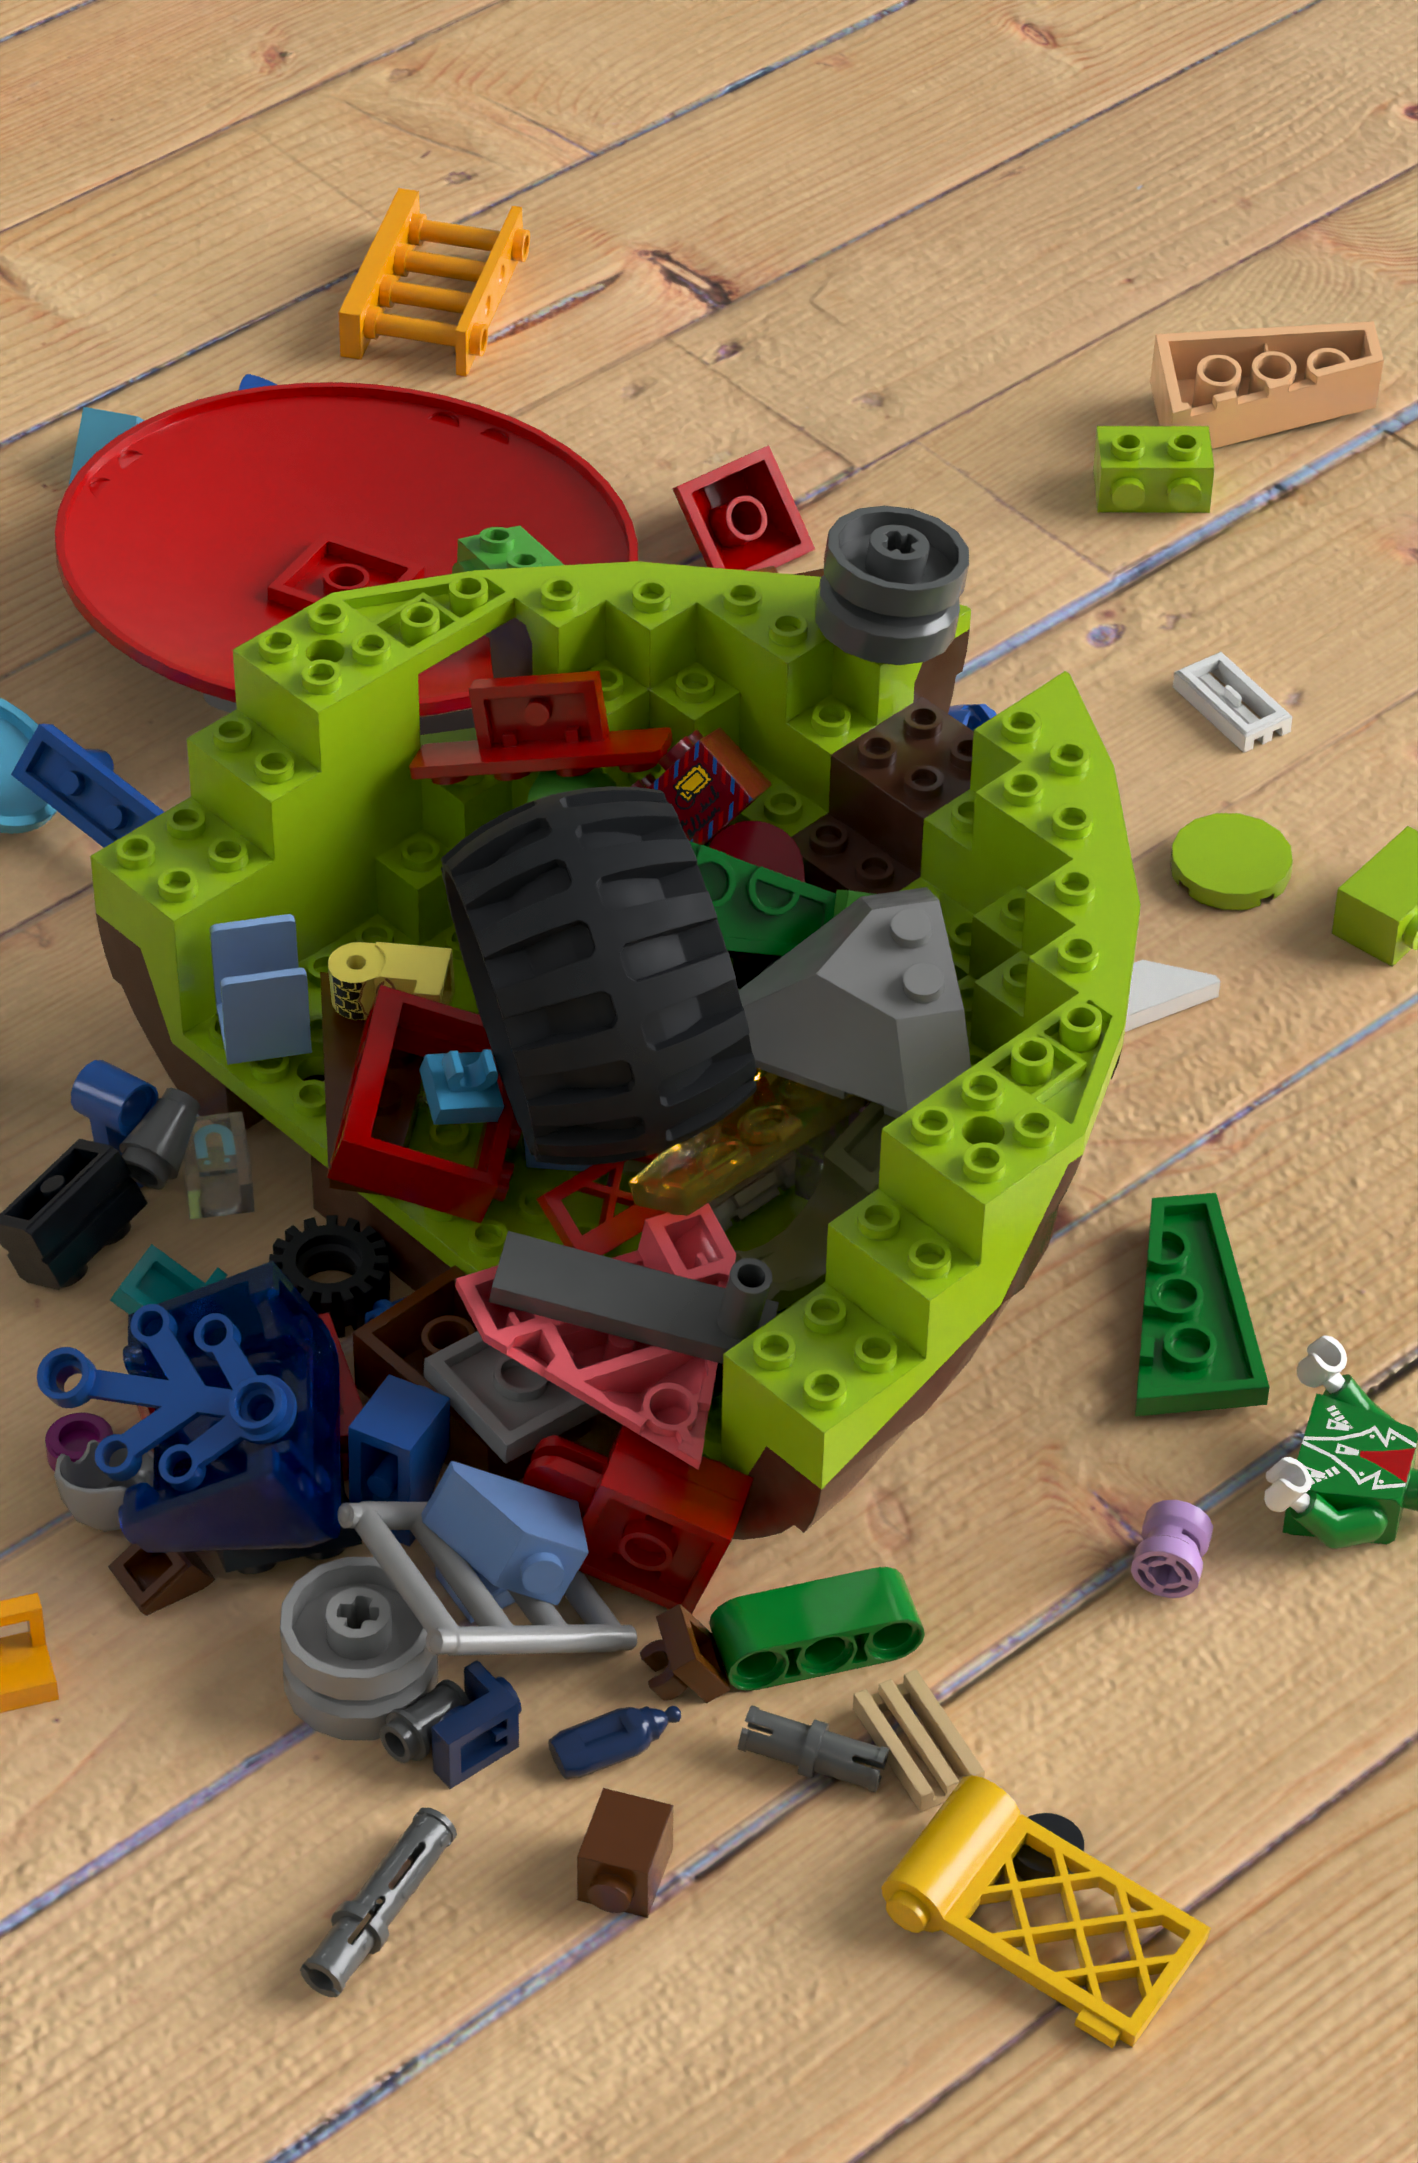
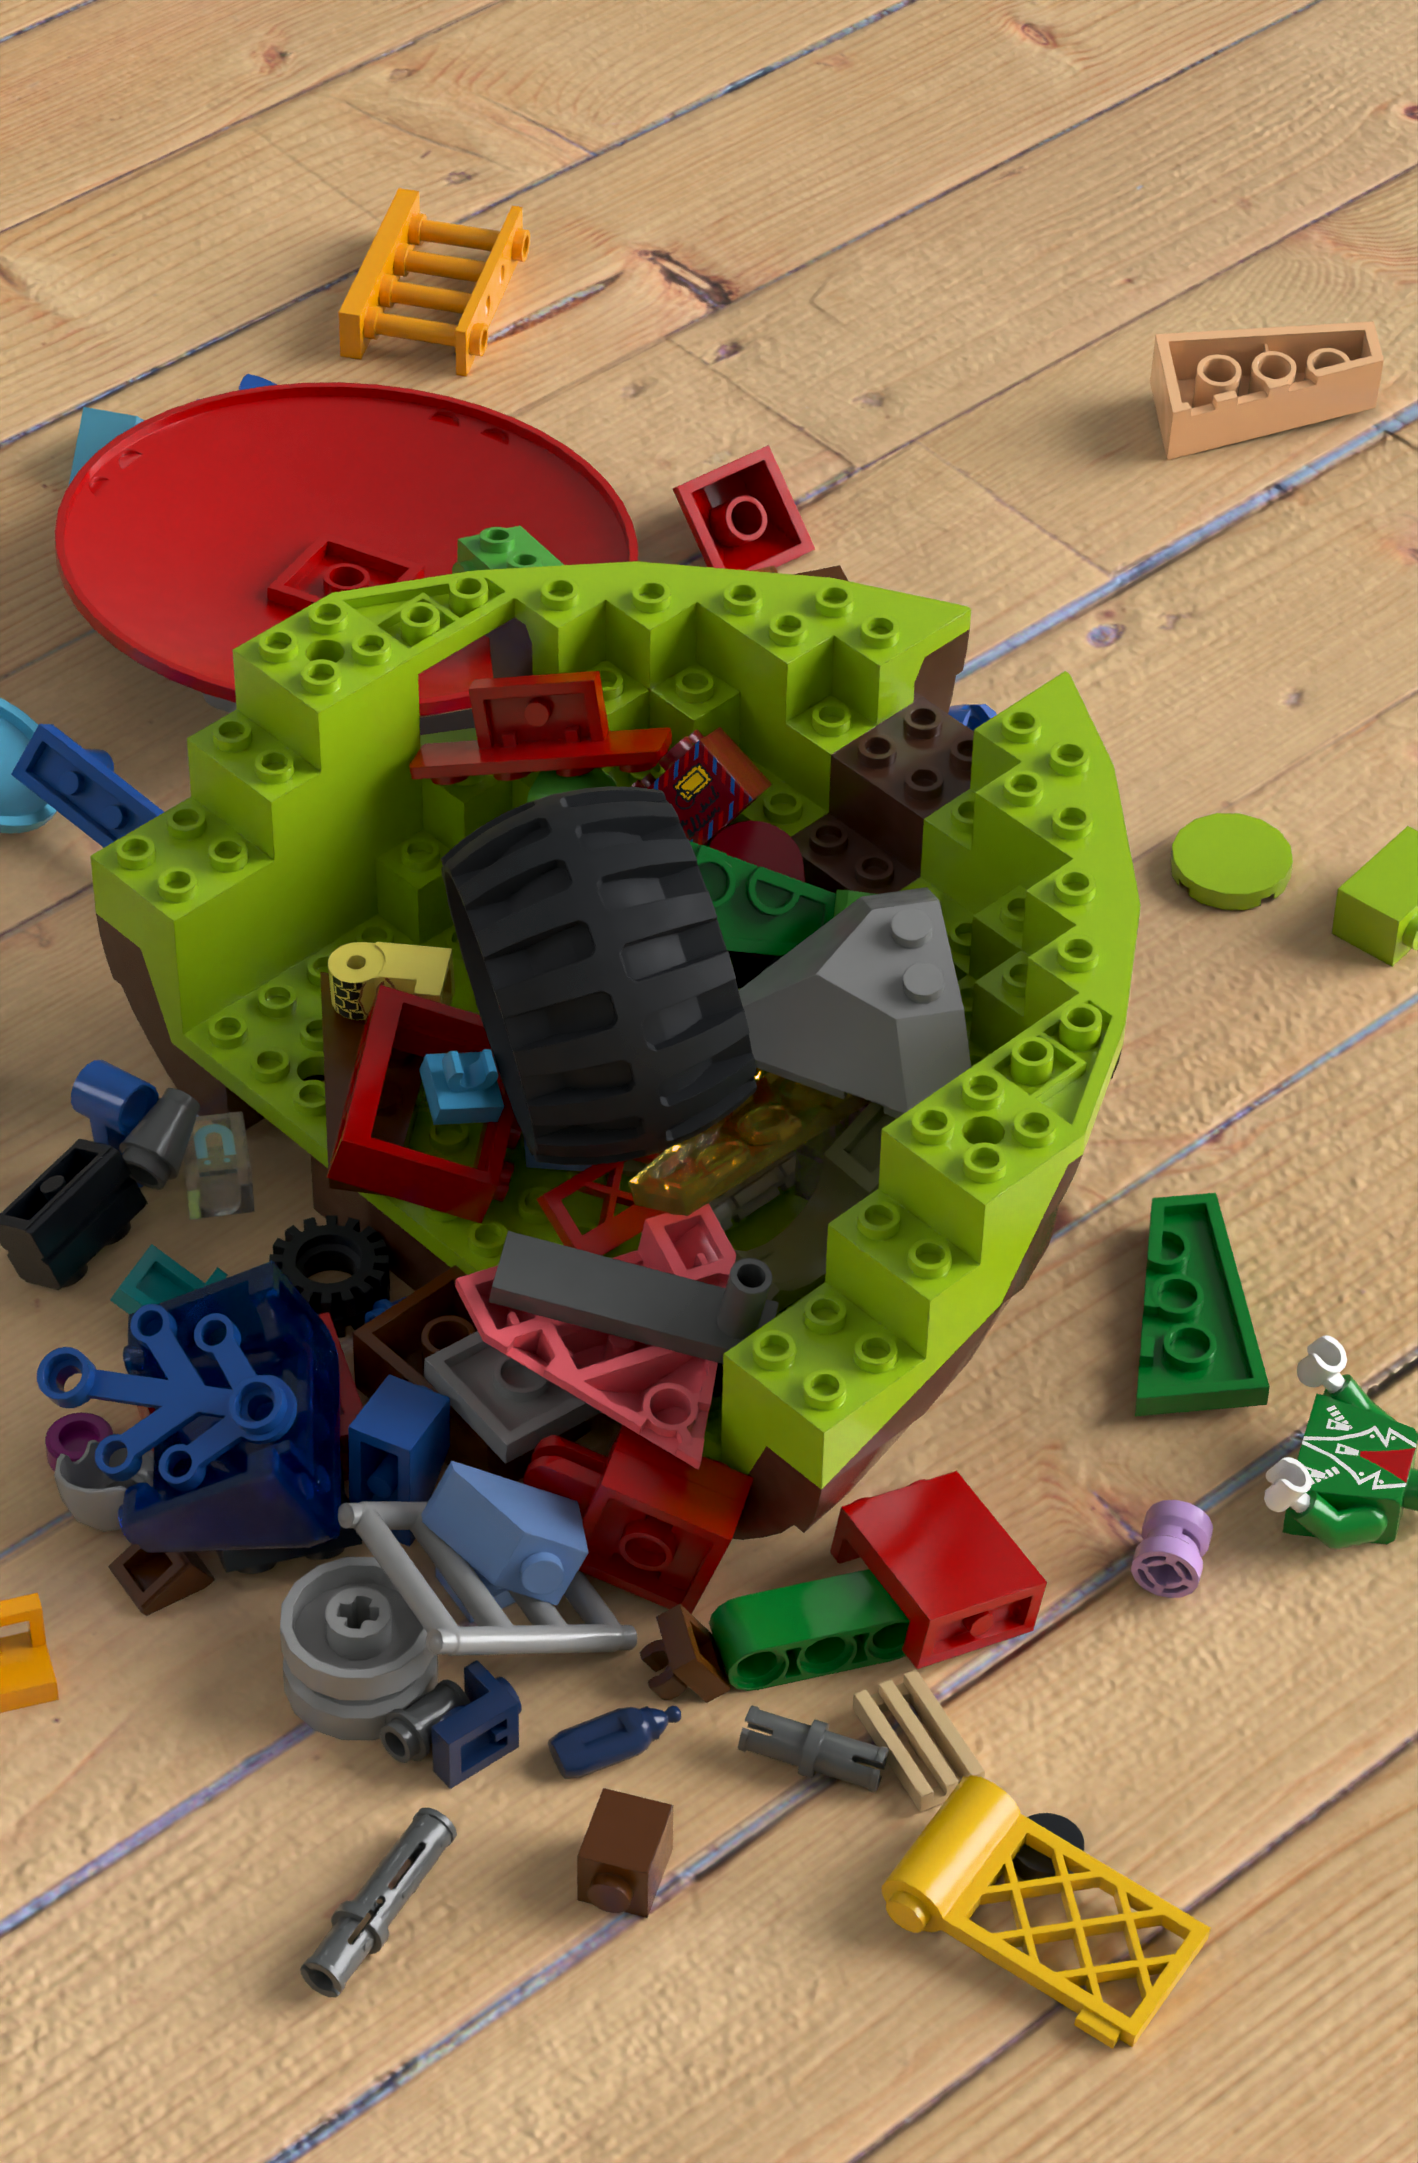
light blue piece [210,914,312,1065] -> none
dark grey wheel [815,505,969,665] -> none
lime brick [1093,426,1214,513] -> none
white tile [1125,960,1220,1032] -> none
white tile [1173,652,1292,753] -> none
none -> red panel [830,1471,1047,1669]

